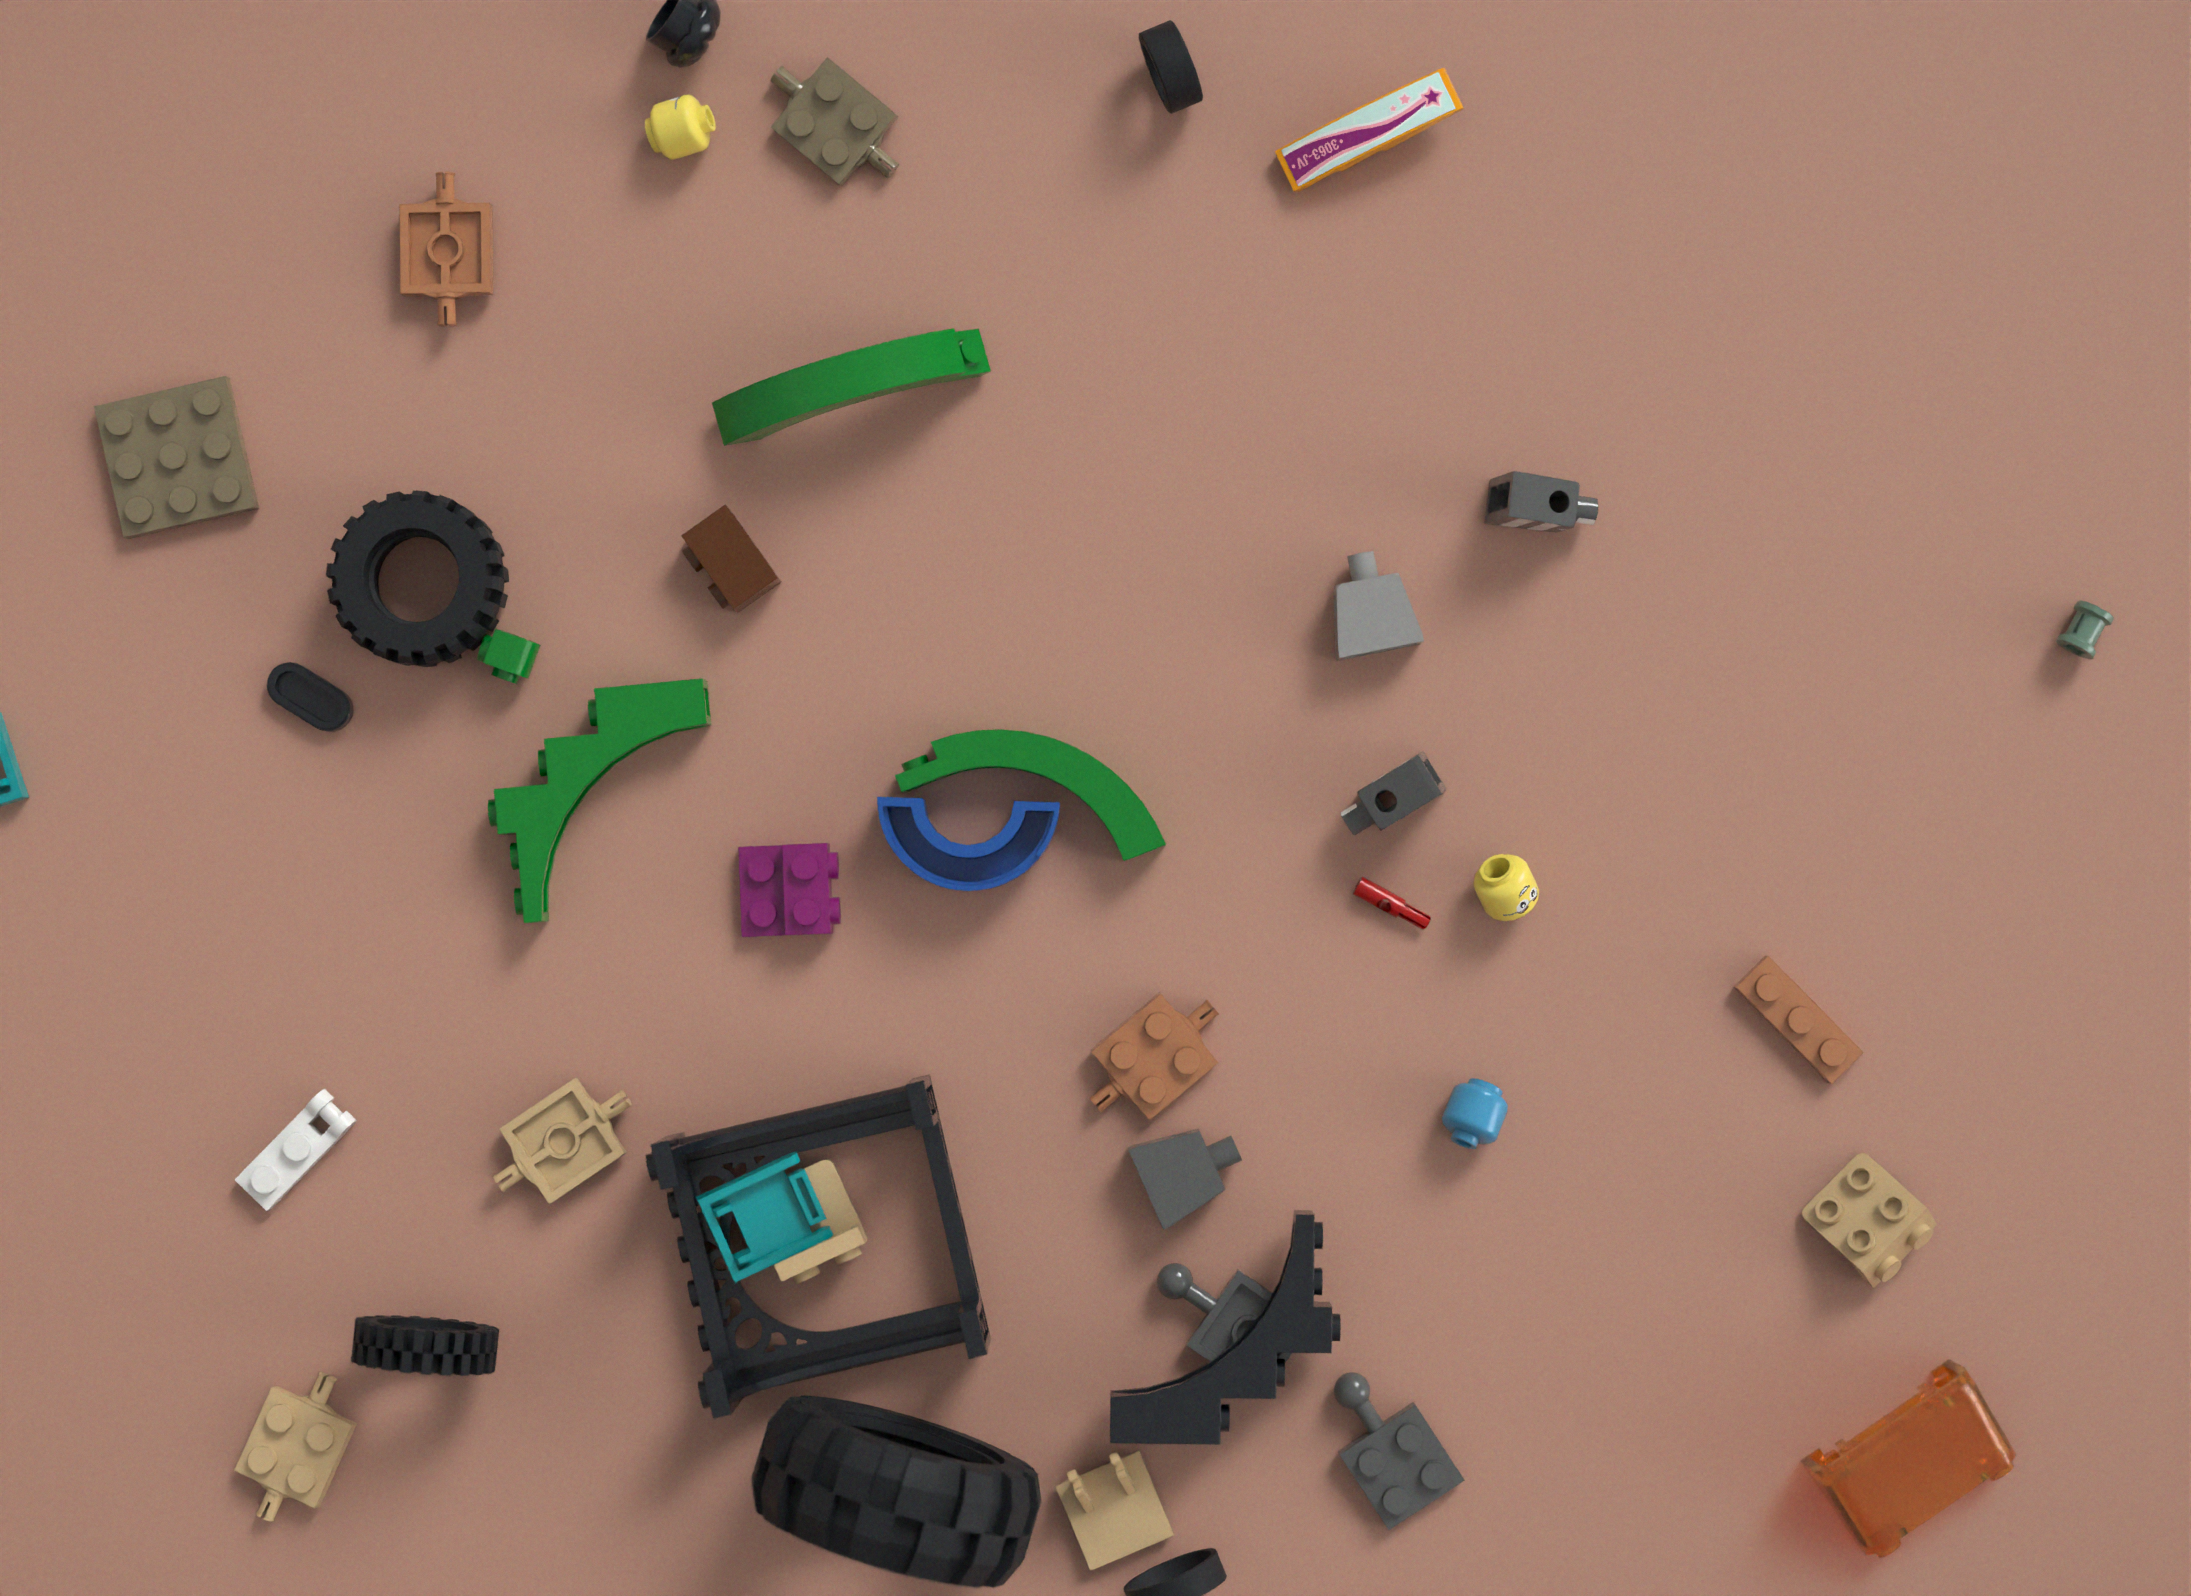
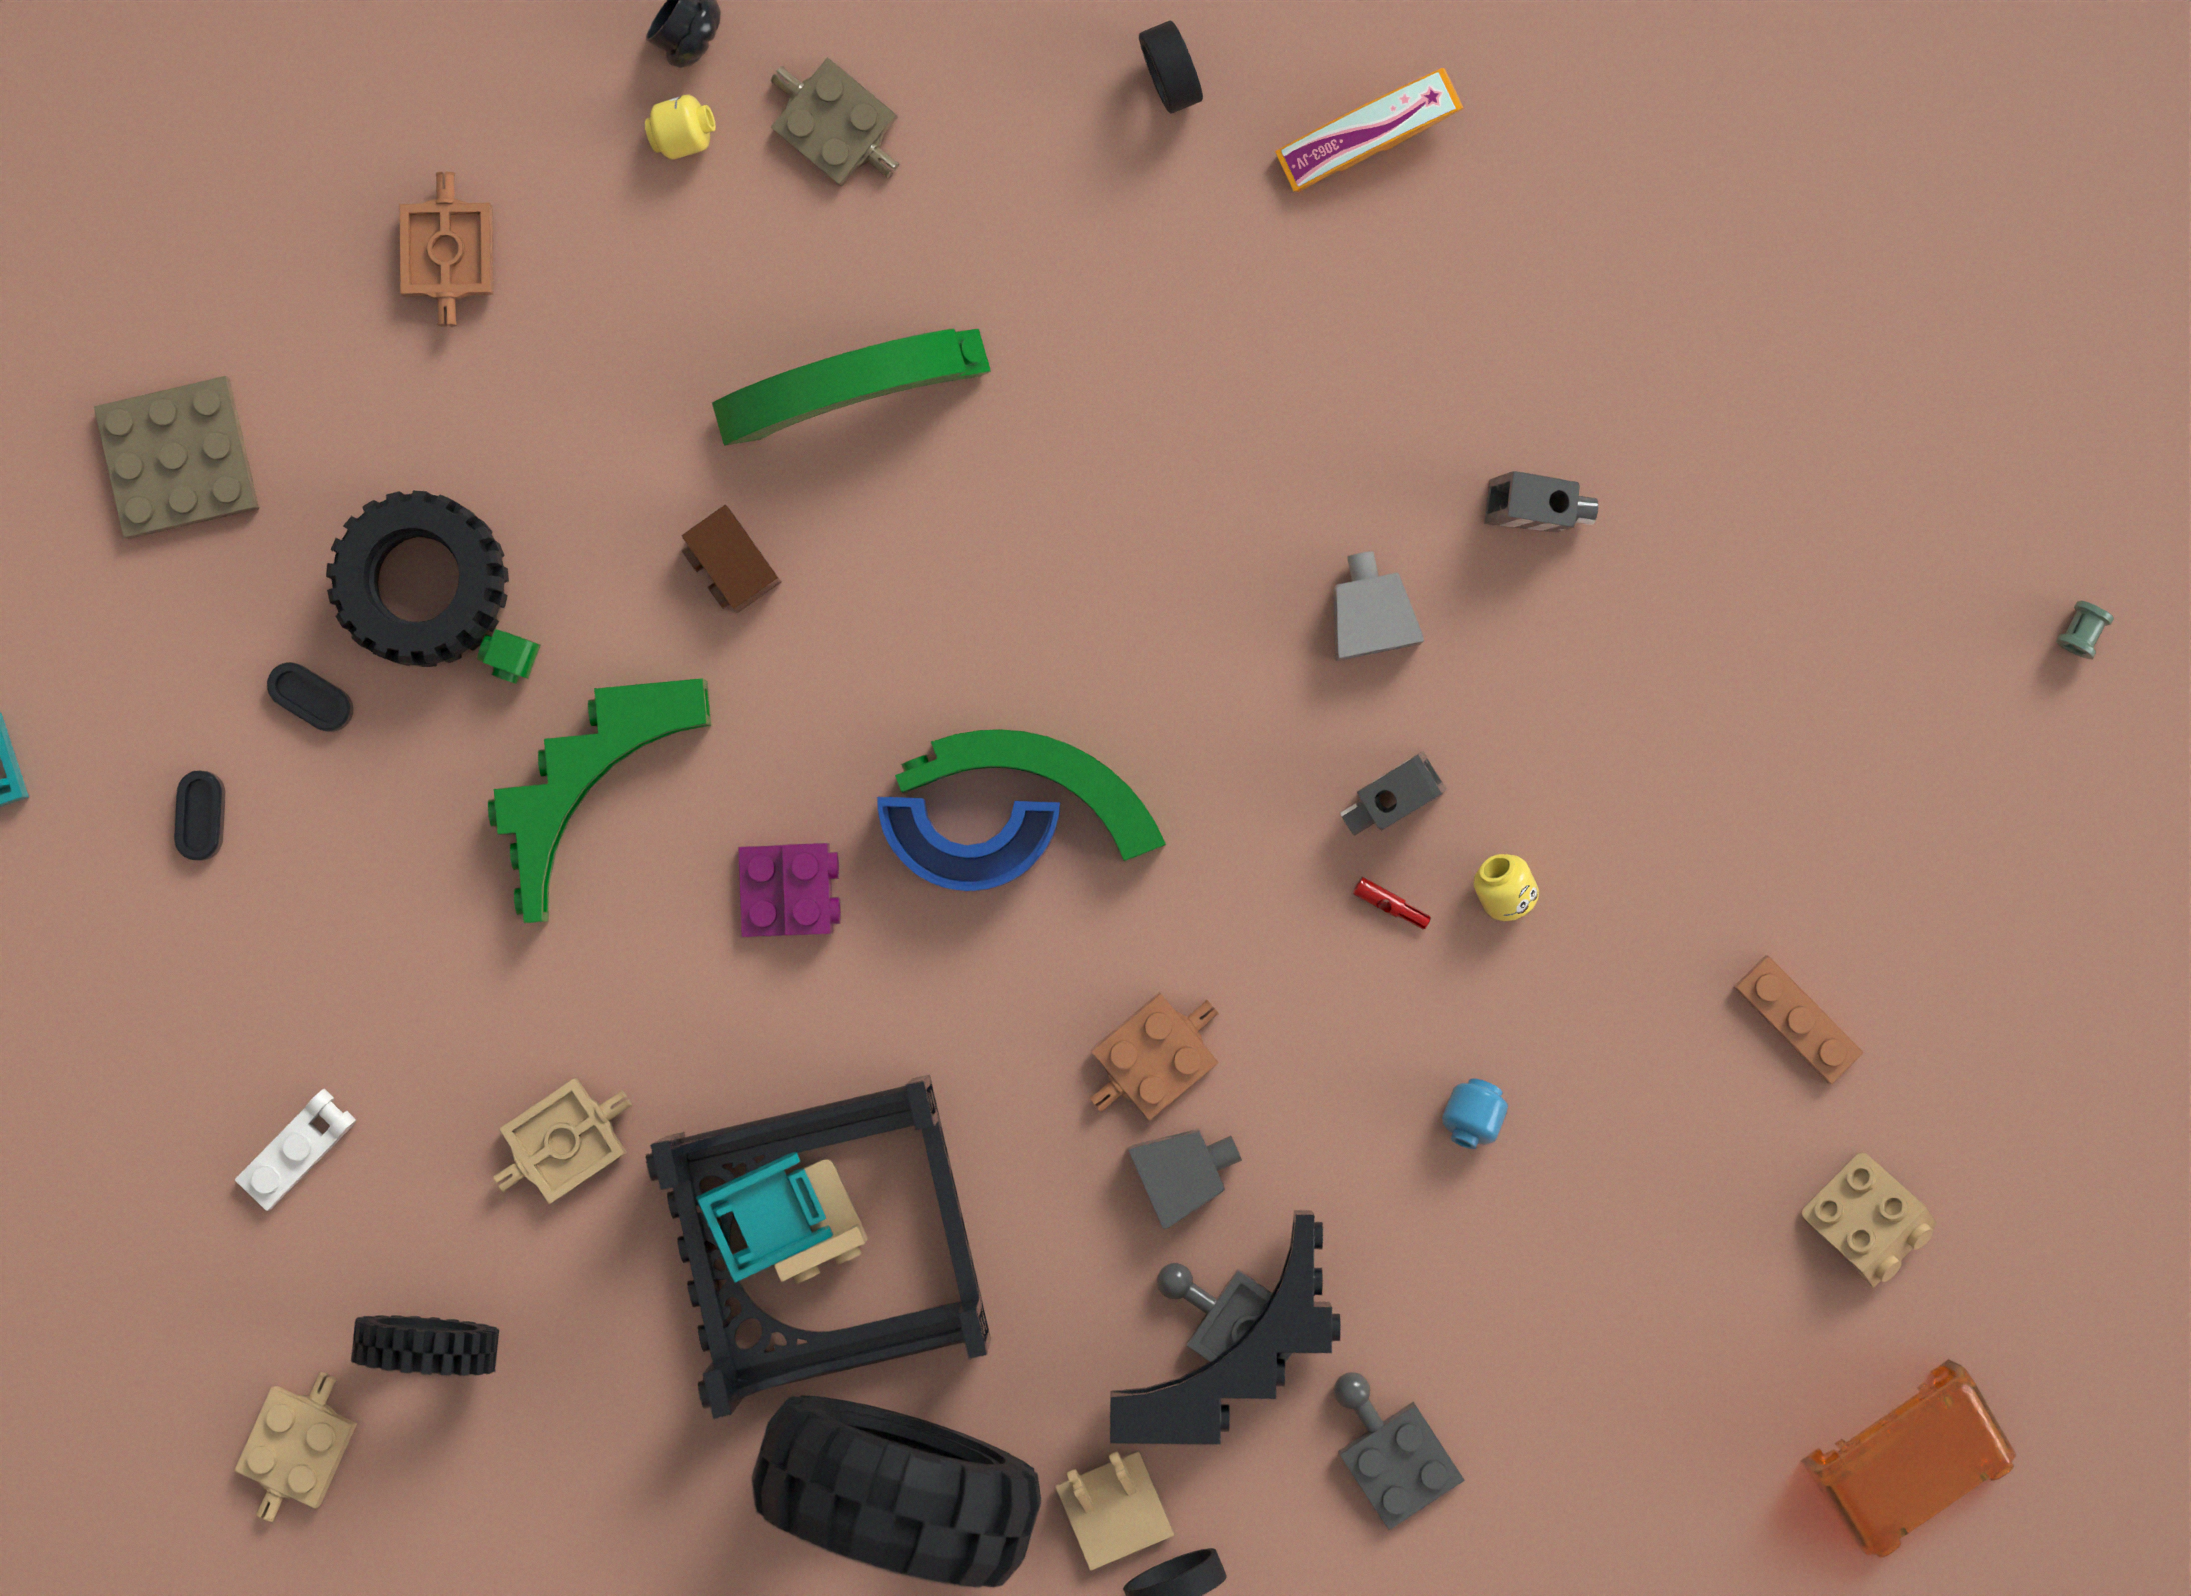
none -> black tile [174,770,226,861]

